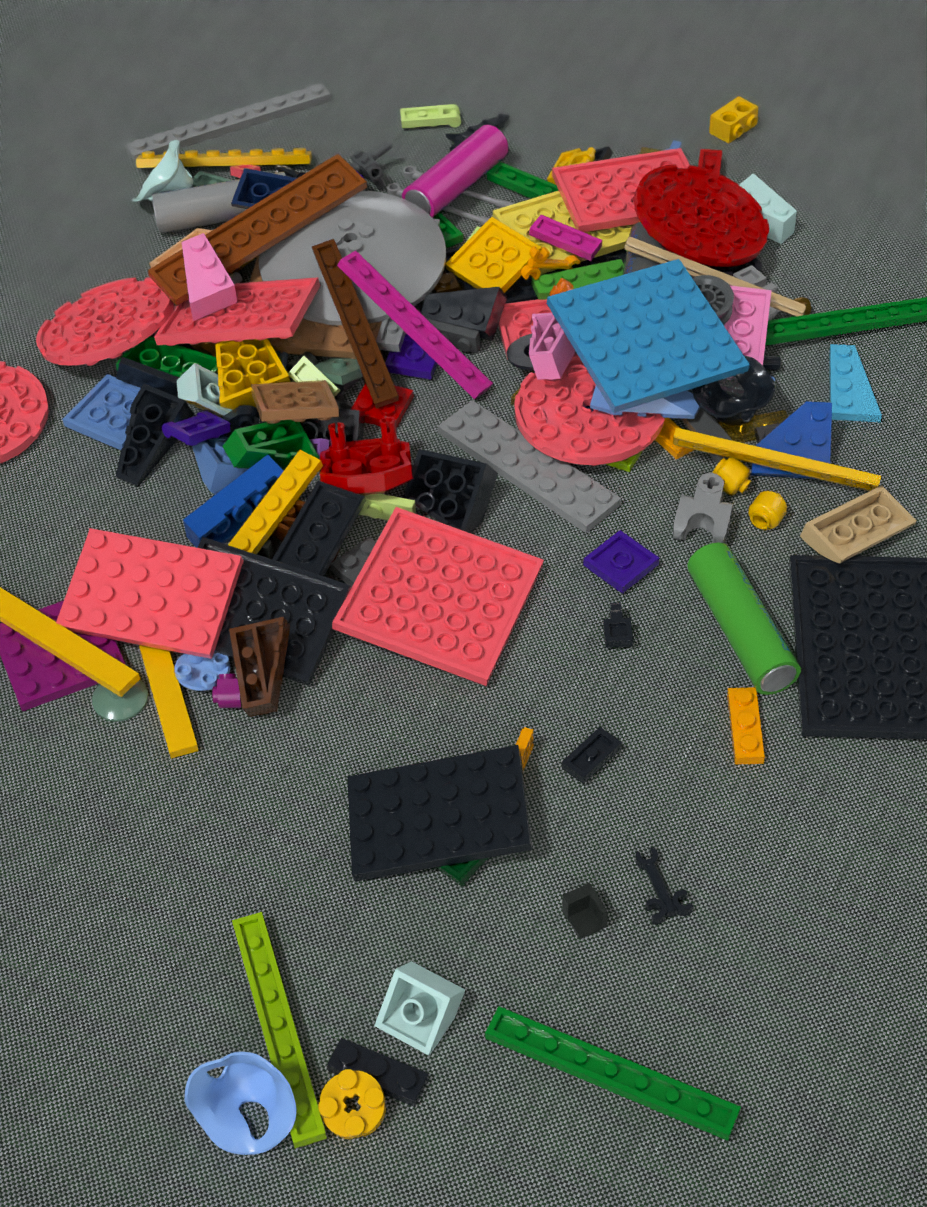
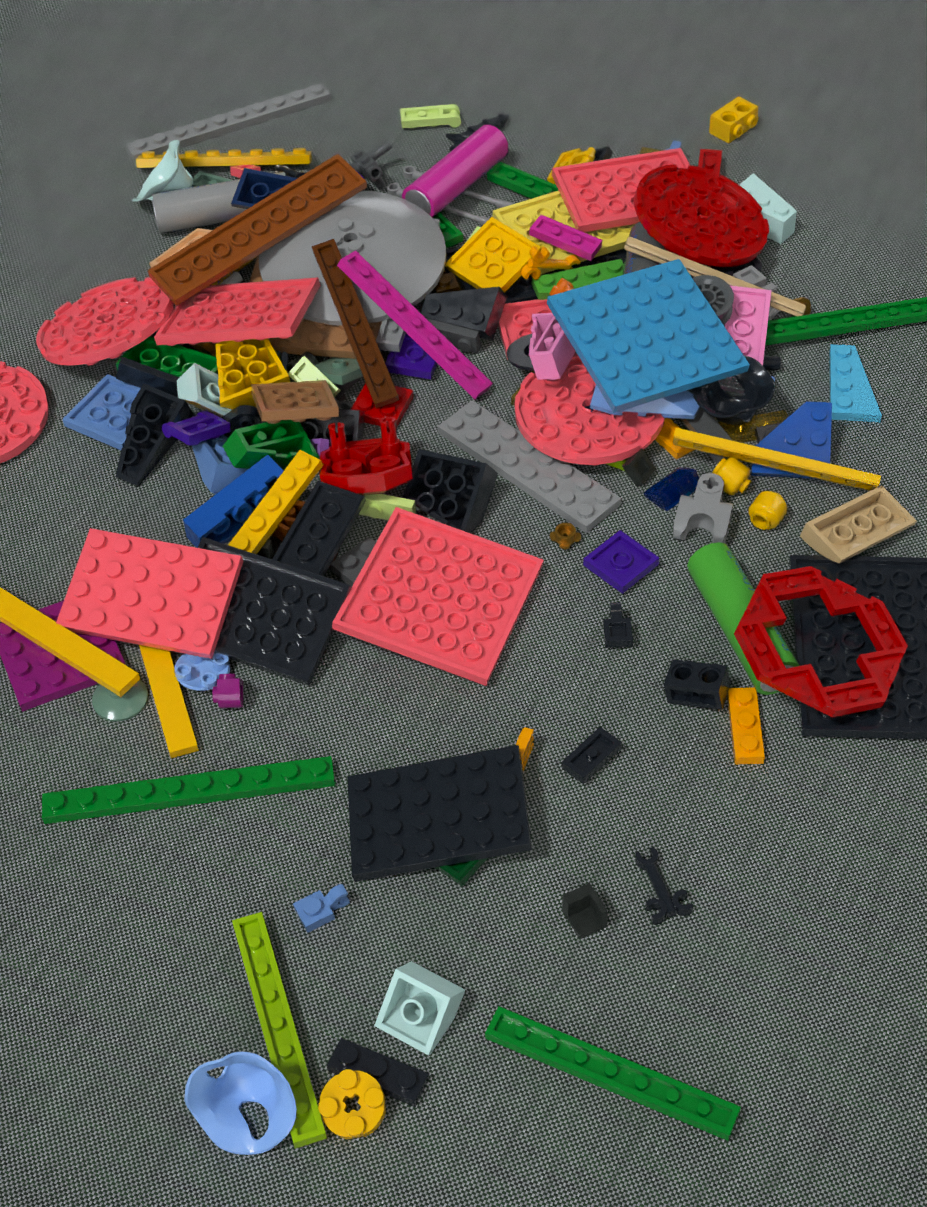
bright pink wedge [182,233,237,321] -> none
reddish brown wedge [229,617,290,717] -> none
none -> green plate [42,756,335,824]
none -> medium blue plate [293,884,350,933]
none -> pearl gold plate [550,523,581,549]
none -> pearl dark grey plate [622,449,656,486]
none -> clear blue slope [644,467,699,511]
none -> black brick [664,659,731,710]
none -> red plate [734,566,908,717]

